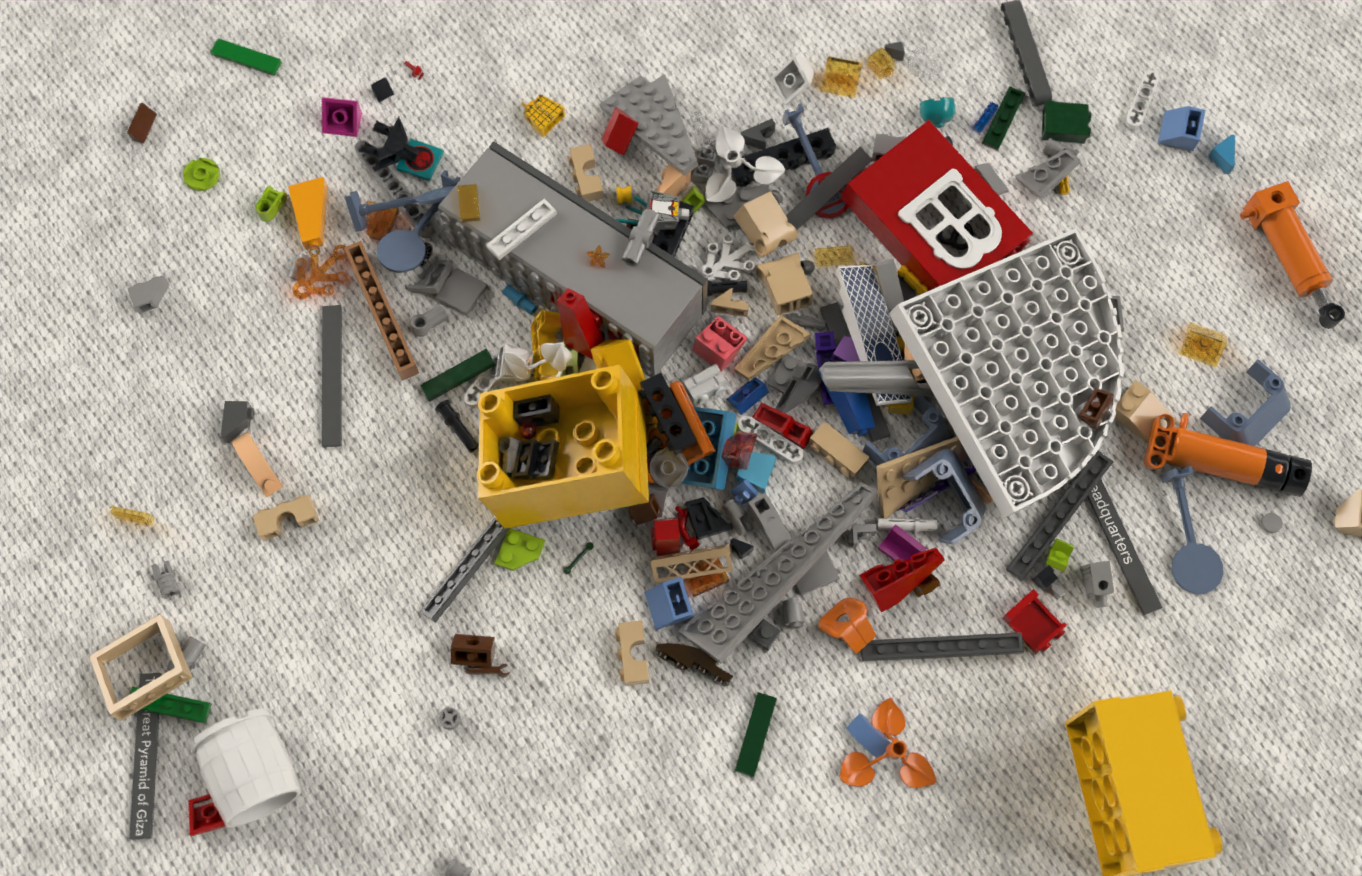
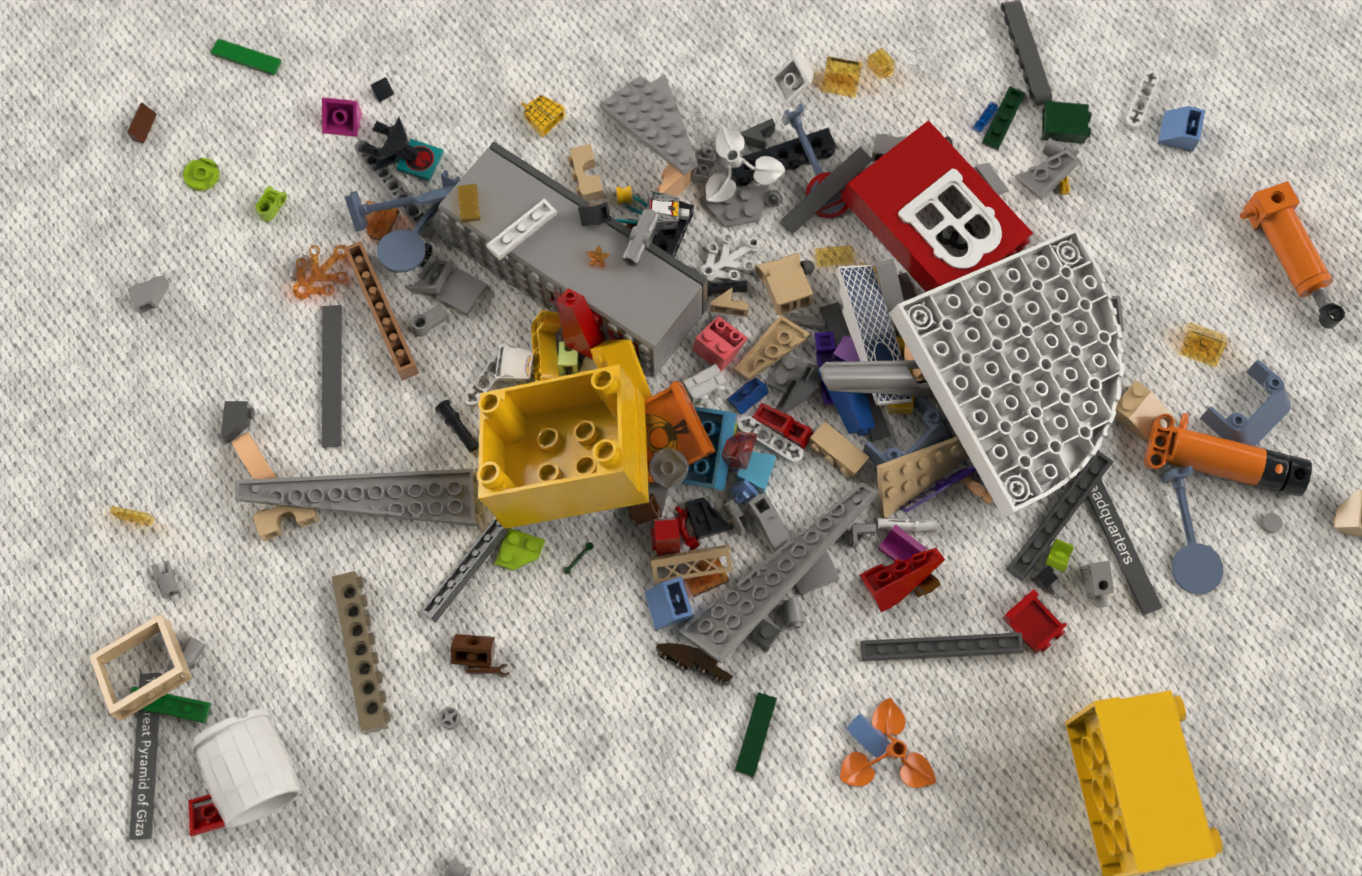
light orange slope [288,177,328,250] -> none
red hand [404,61,424,80] -> none
dark green tile [420,348,496,402] -> none
light grey piece [500,436,522,477] -> none
dark azure pin [503,284,538,315] -> none
white plant [504,342,572,378] -> none
black slope [512,439,560,480] -> none
black brick [514,394,559,429] -> none
clear red hinge [520,423,536,440] -> none
red slope [601,107,639,155] -> none
tan arch [615,620,649,686] -> none
black brick [639,373,697,456] -> none
black pin [646,435,663,458] -> none
lime slope [681,185,706,213] -> none
black slope [730,538,754,559] -> none
tan piece [733,191,798,258] -> none
orange piece [818,597,877,654] -> none
dark grey slope [883,41,905,61] -> none
yellow axle [897,265,928,295] -> none
sand blue windscreen [902,449,985,544] -> none
teal cylinder [919,97,956,128] -> none
reddish brown slope [1078,388,1114,430] -> none
dark azure slope [1208,134,1235,174] -> none
none -> light grey wing [235,468,476,526]
none -> dark tan brick [332,571,391,734]
none -> black panel [578,202,611,226]

